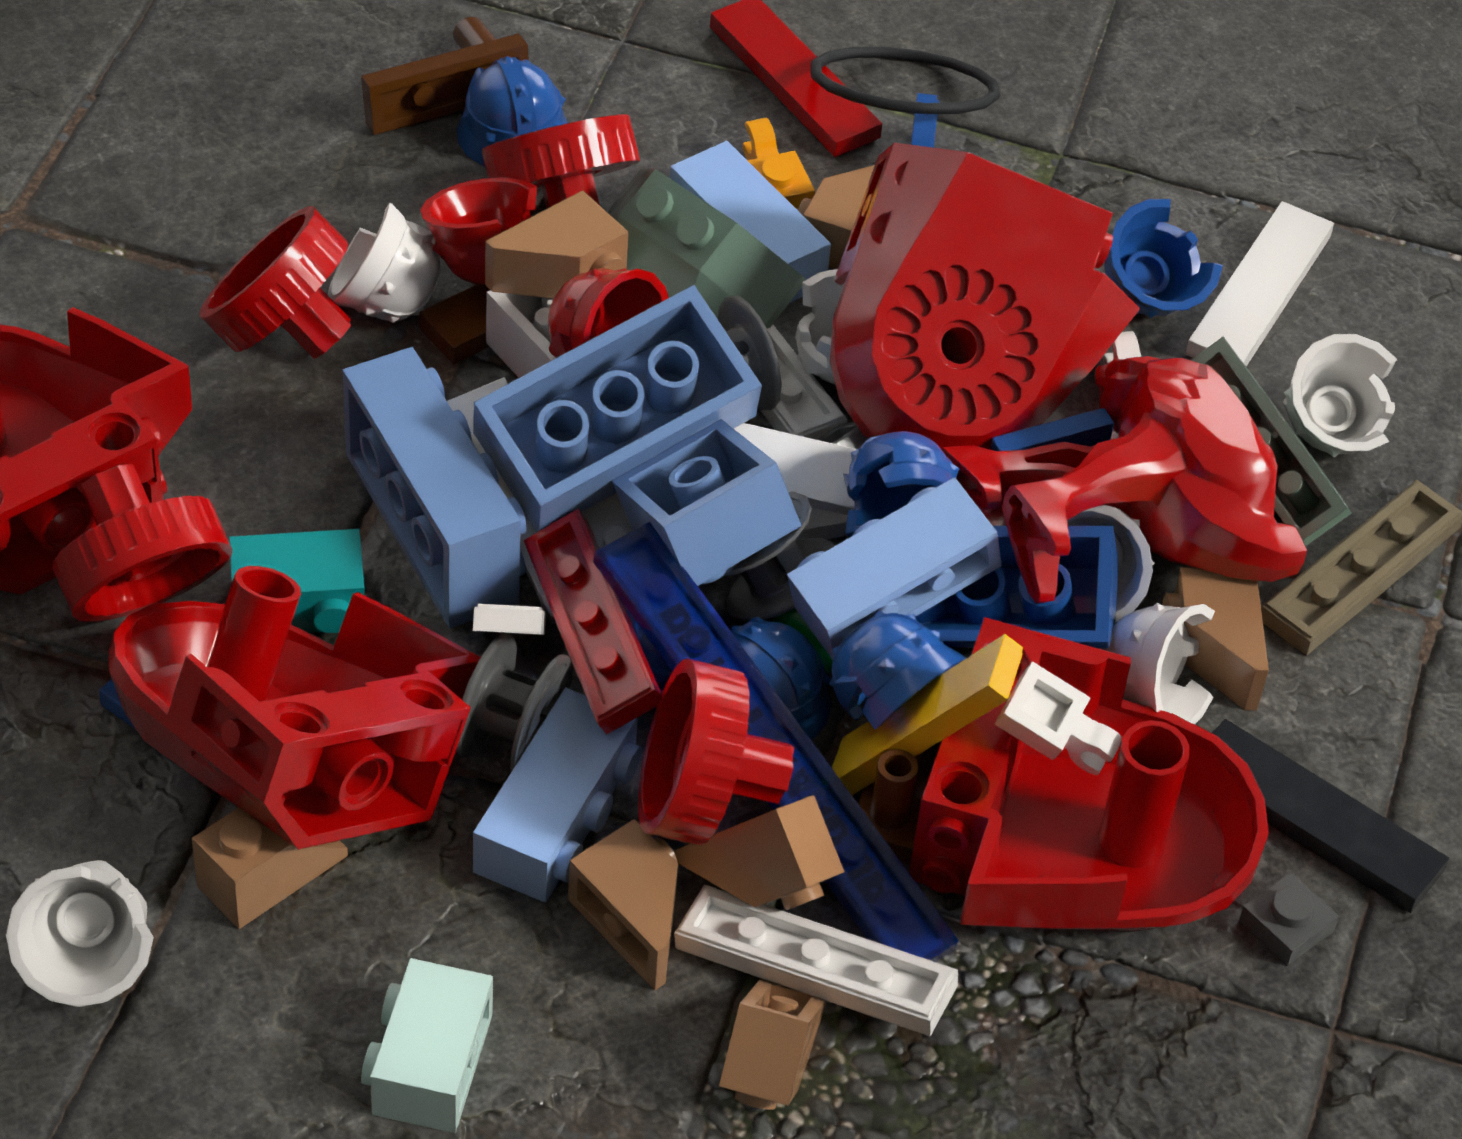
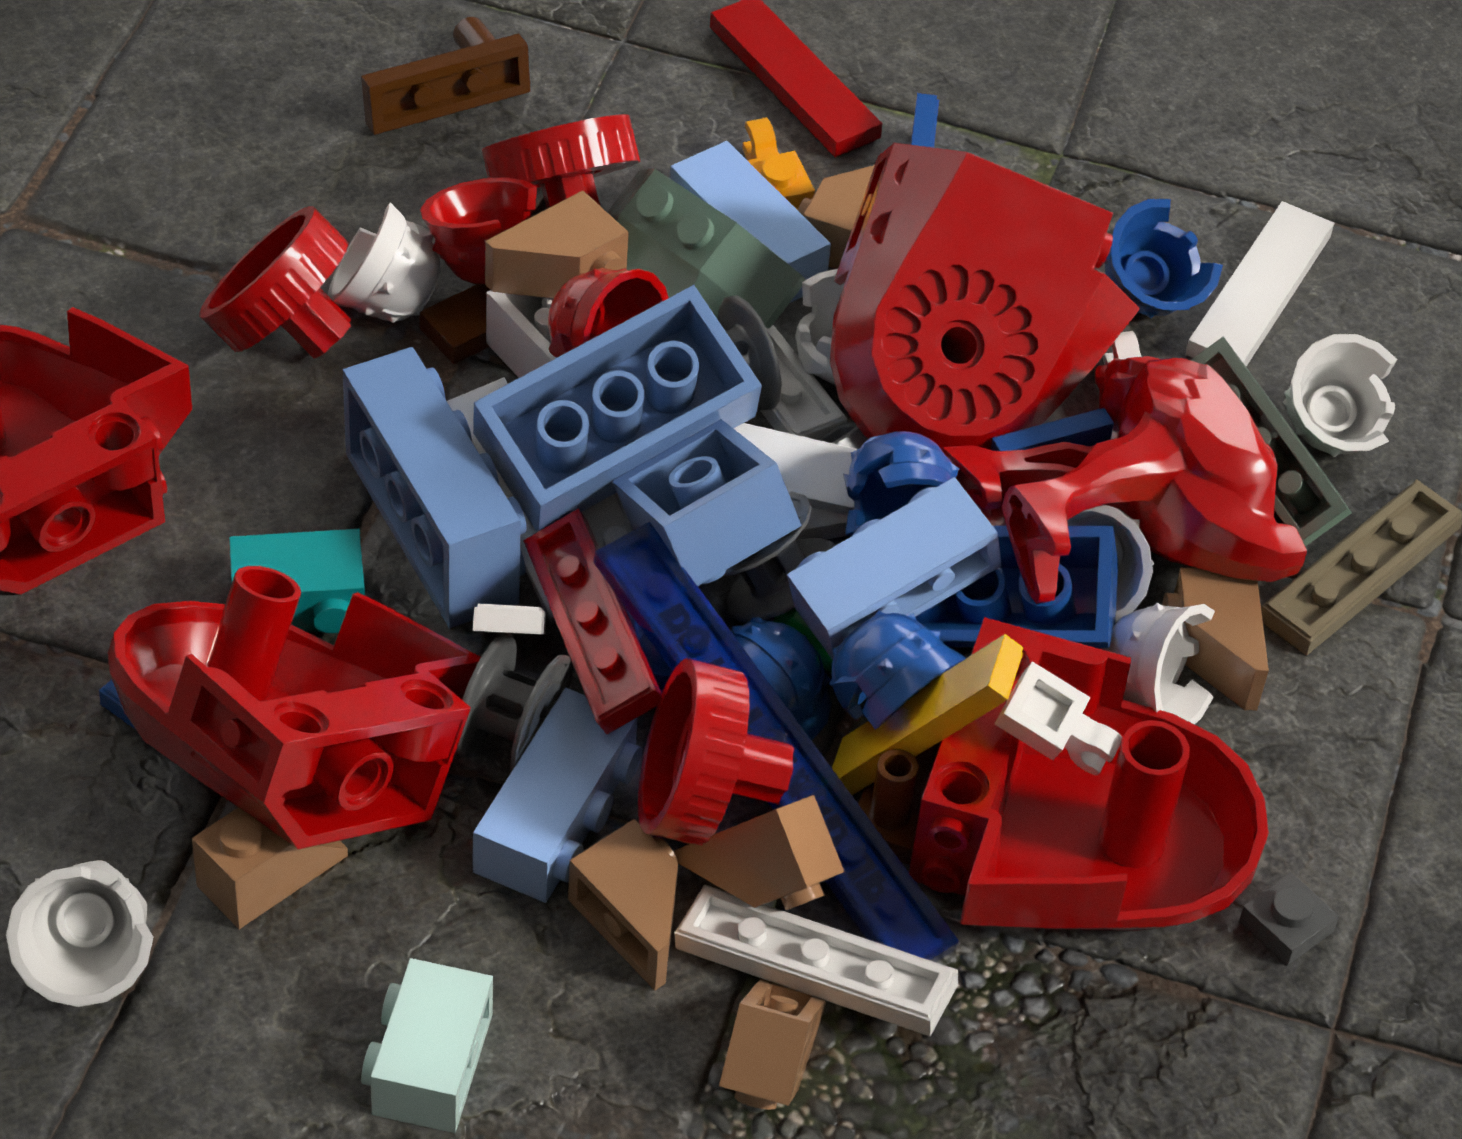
red piece [52,464,233,622] -> none
blue helmet [456,56,568,168] -> none
black piece [810,46,1000,115] -> none
black tile [1212,719,1449,913] -> none

